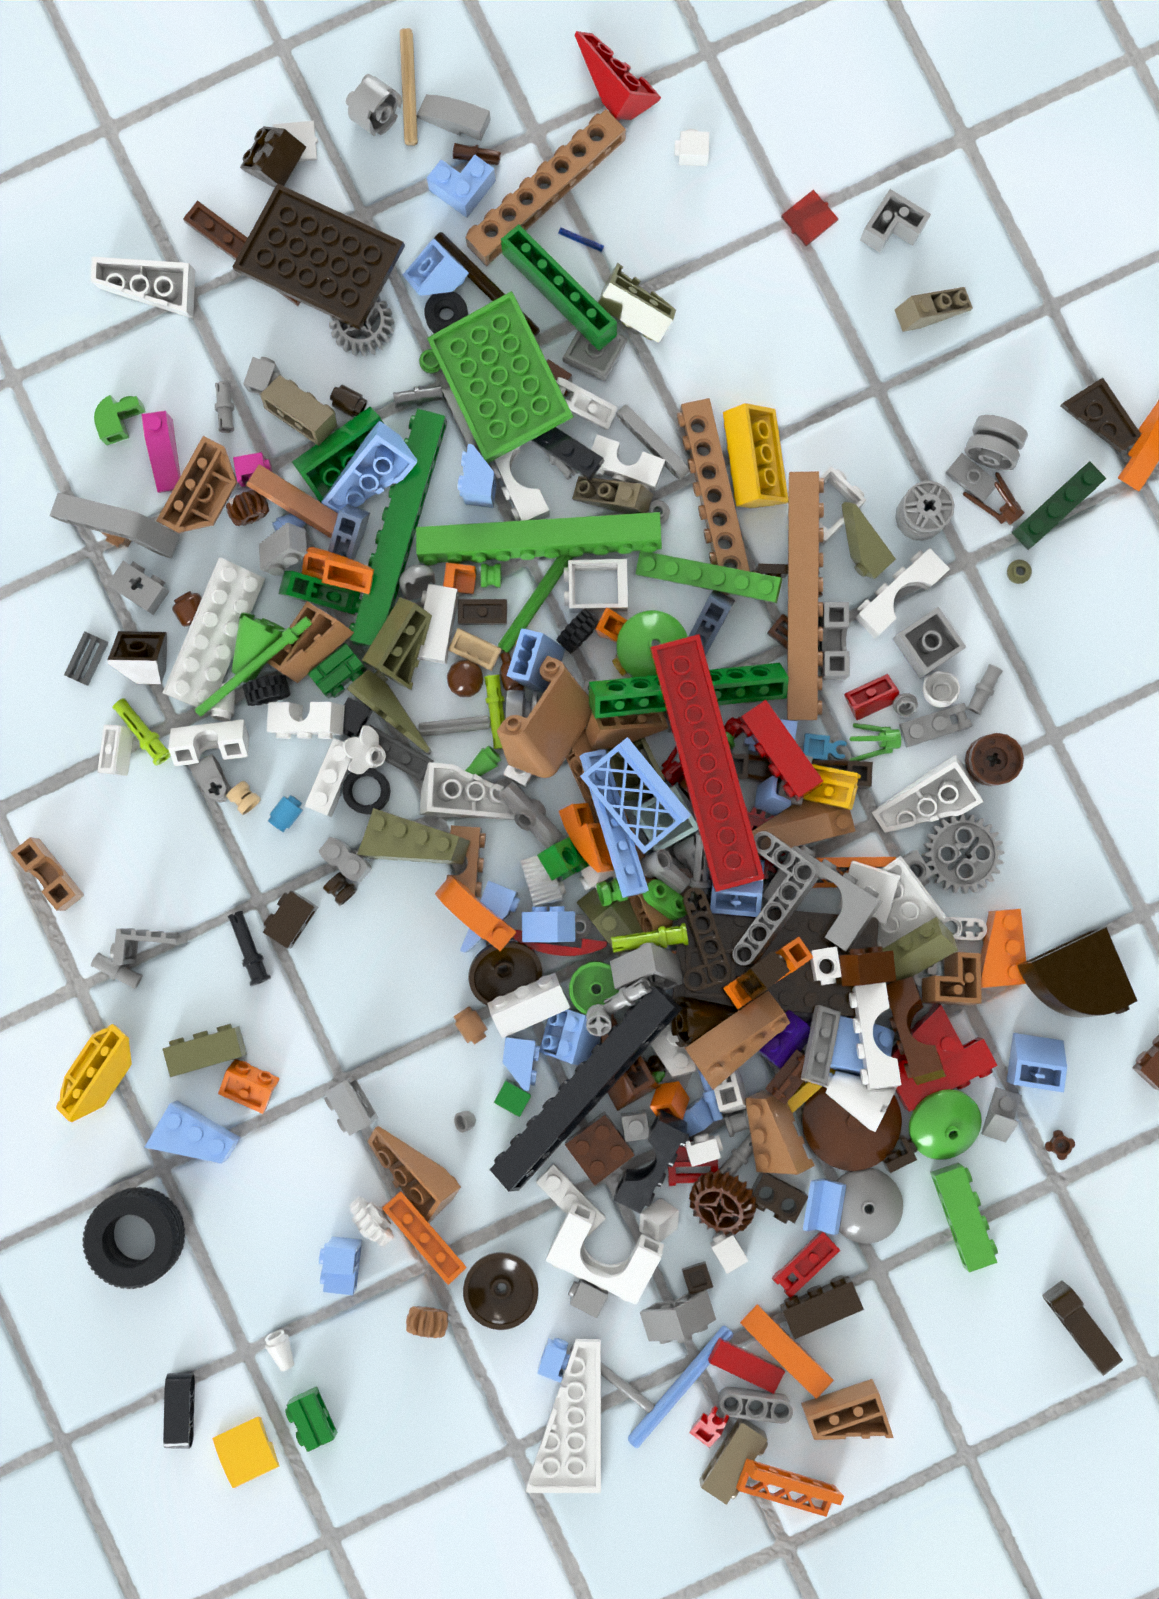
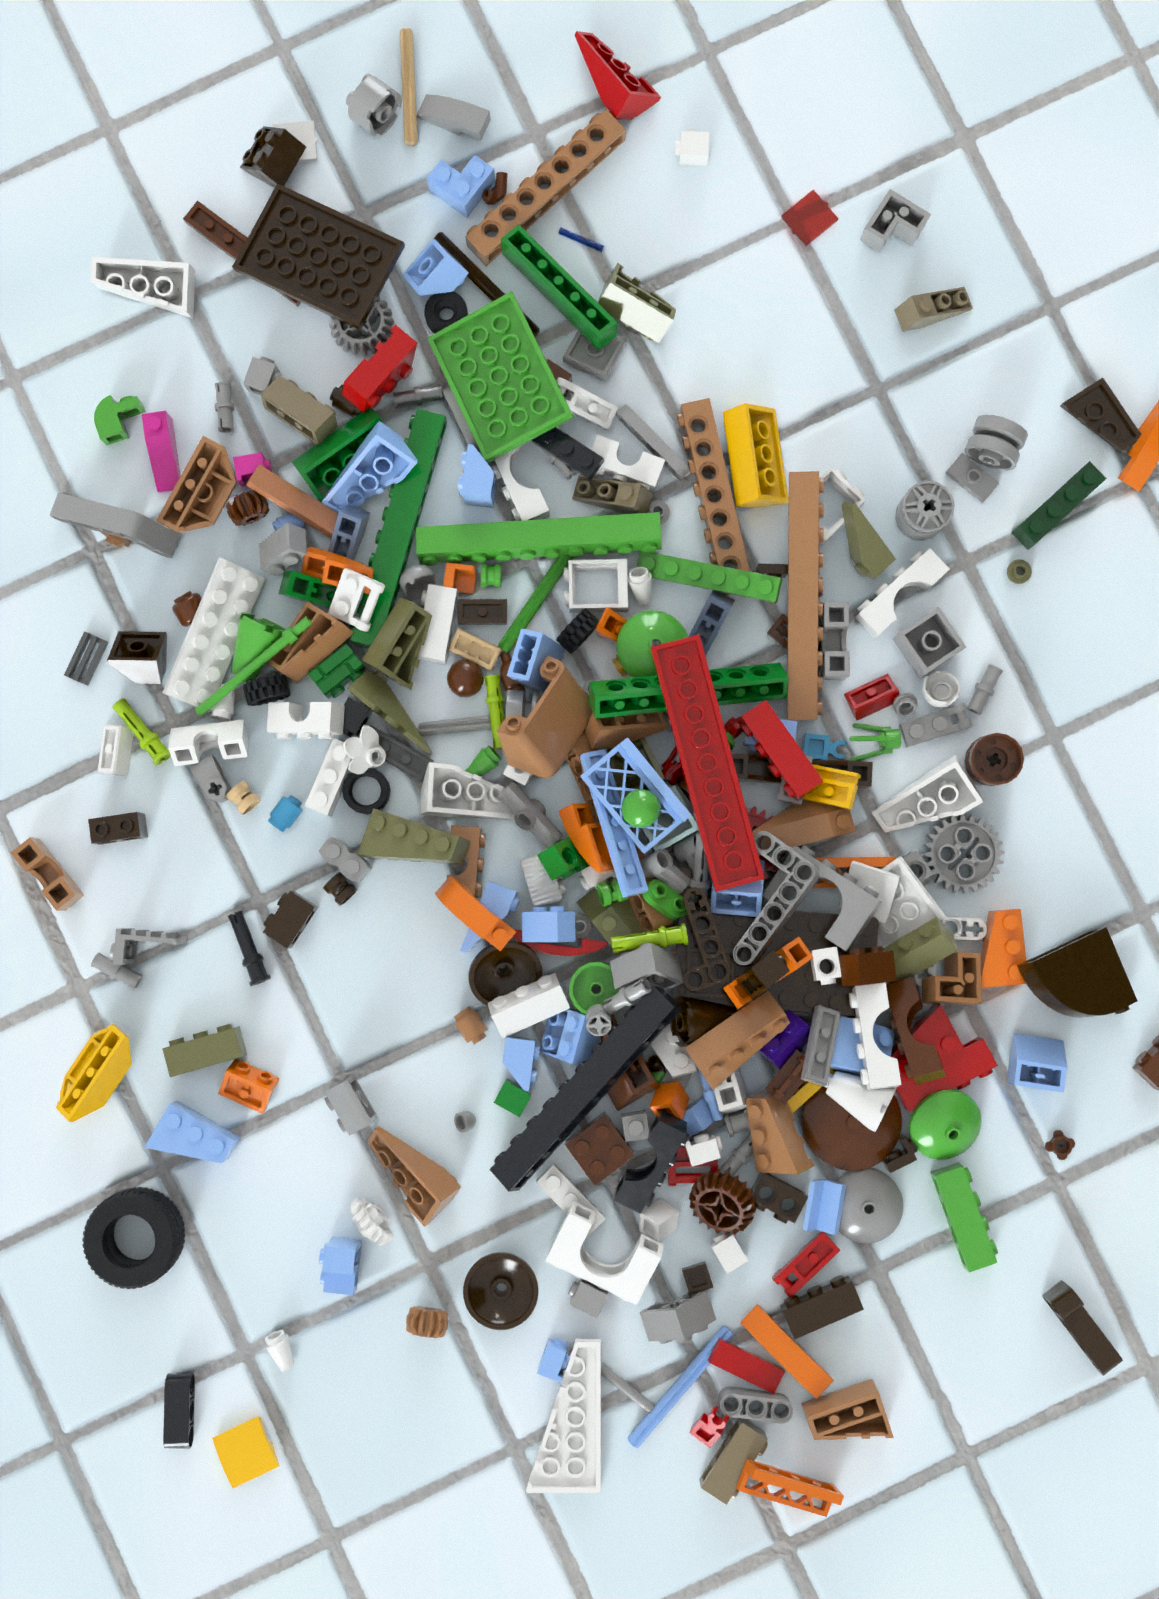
light grey brick [107,561,170,615] -> none
green brick [285,1387,338,1452] -> none
orange fence [381,1191,467,1285] -> none
bright green plate [419,349,441,374] -> none
reddish brown axle [452,143,501,165] -> none
light blue panel [755,776,791,815] -> none
reddish brown plant [963,472,1025,525] -> none
light grey slope [981,1087,1022,1142] -> none
none -> dark brown brick [88,812,148,845]
none -> white plate [328,568,385,632]
none -> red wedge [342,324,417,413]
none -> reddish brown arm [482,172,508,205]
none -> bright green hair [621,789,661,827]
none -> white cone [627,567,652,605]

